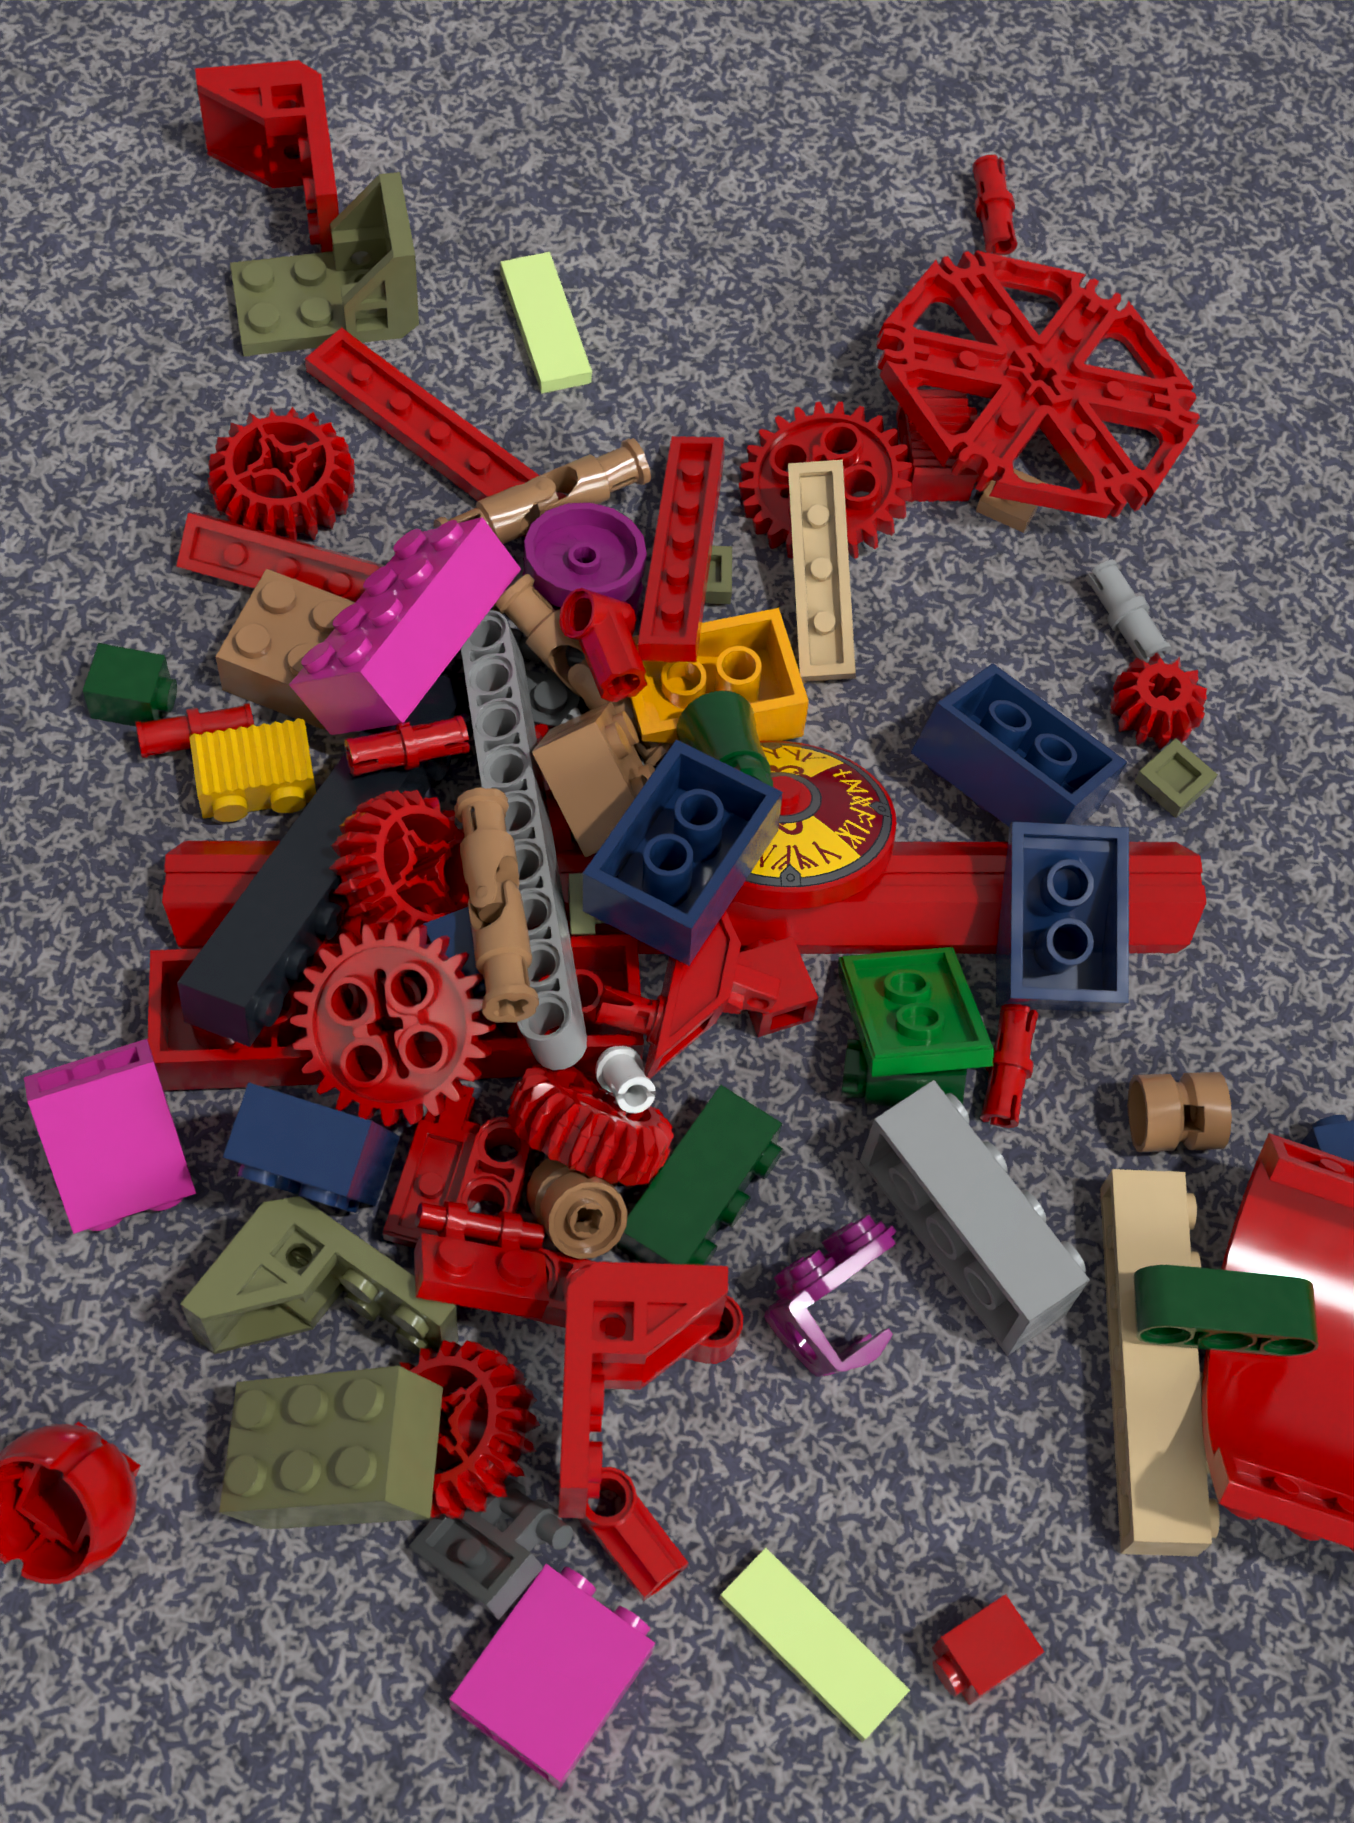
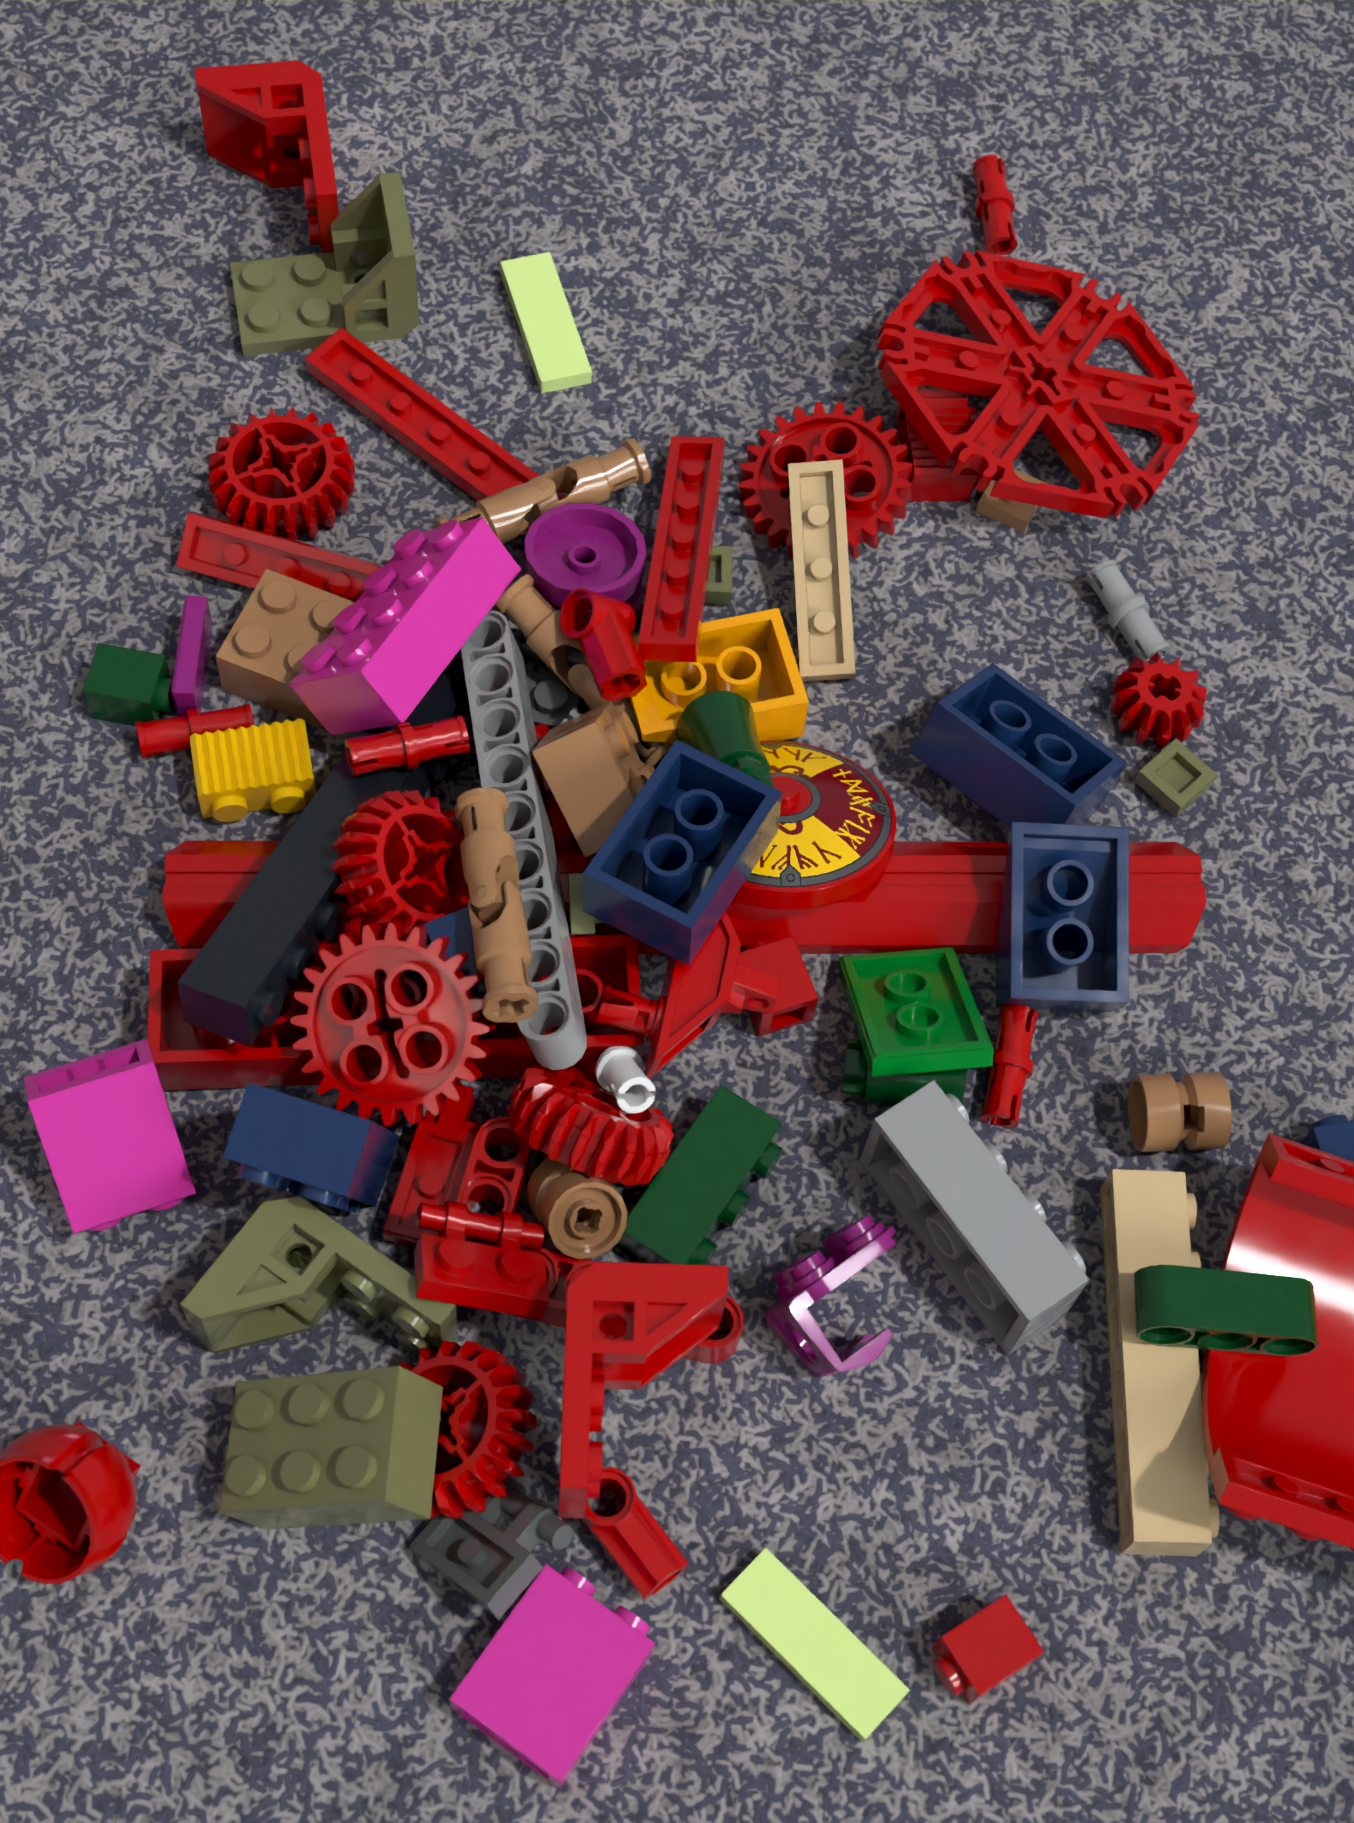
none -> magenta tile [171,596,213,716]

